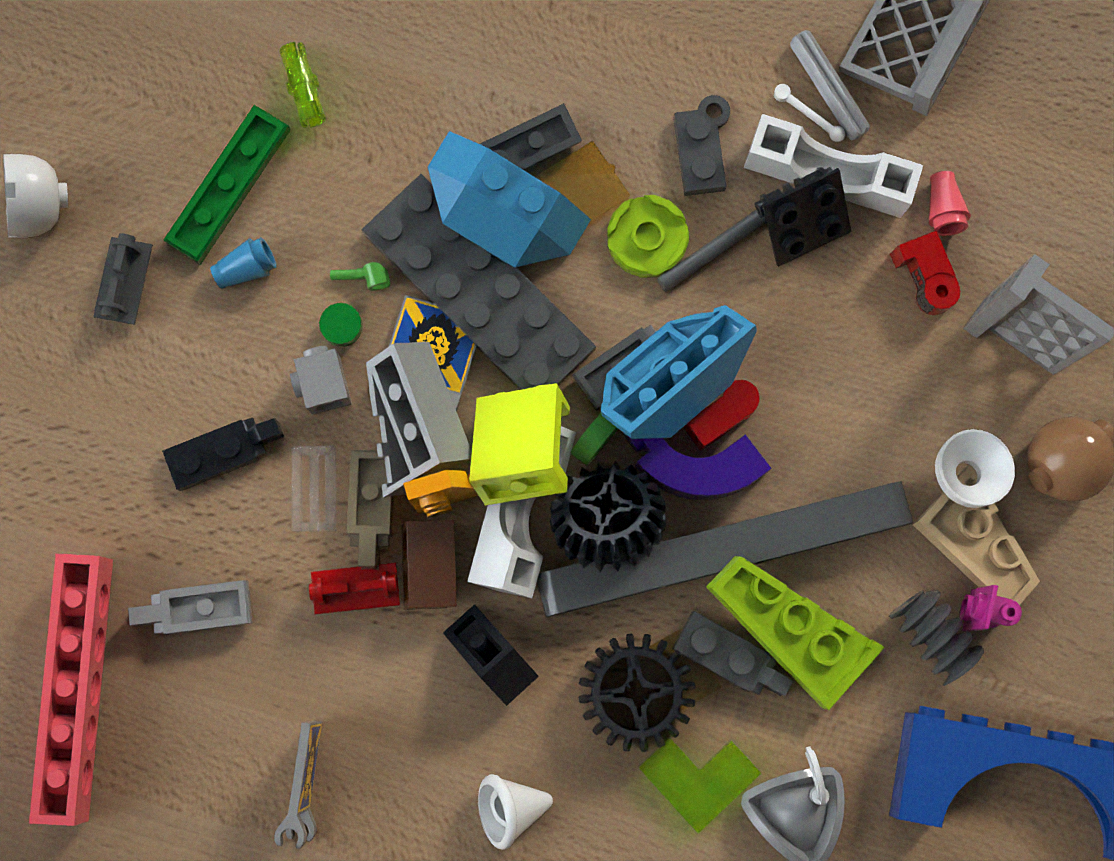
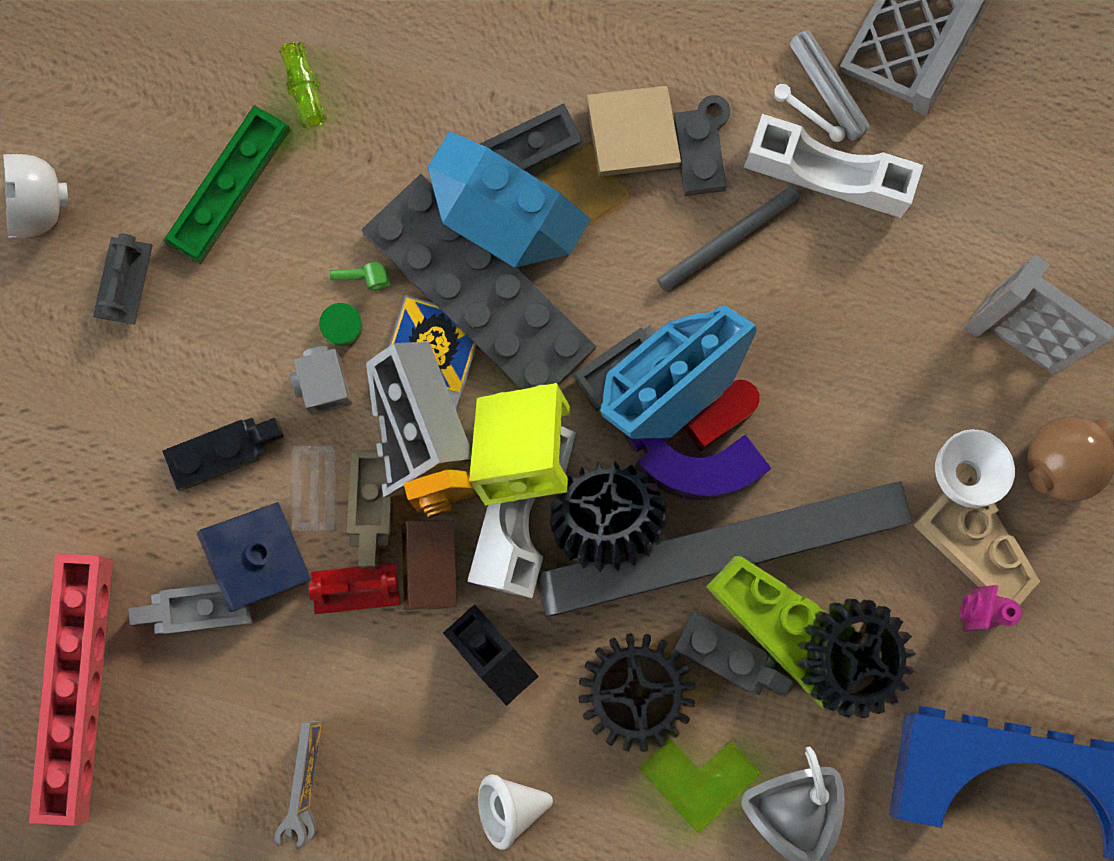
dark azure cone [210,237,276,289] -> none
bright green beam [570,413,618,466] -> none
lime tile [607,195,689,278] -> none
black hinge [754,167,852,267] -> none
dark grey piece [889,590,984,686] -> none
red leg [890,231,961,315] -> none
coral cone [929,171,971,236] -> none
none -> dark blue plate [197,502,312,613]
none -> tan tile [586,86,681,177]
none -> black gear [797,598,916,718]

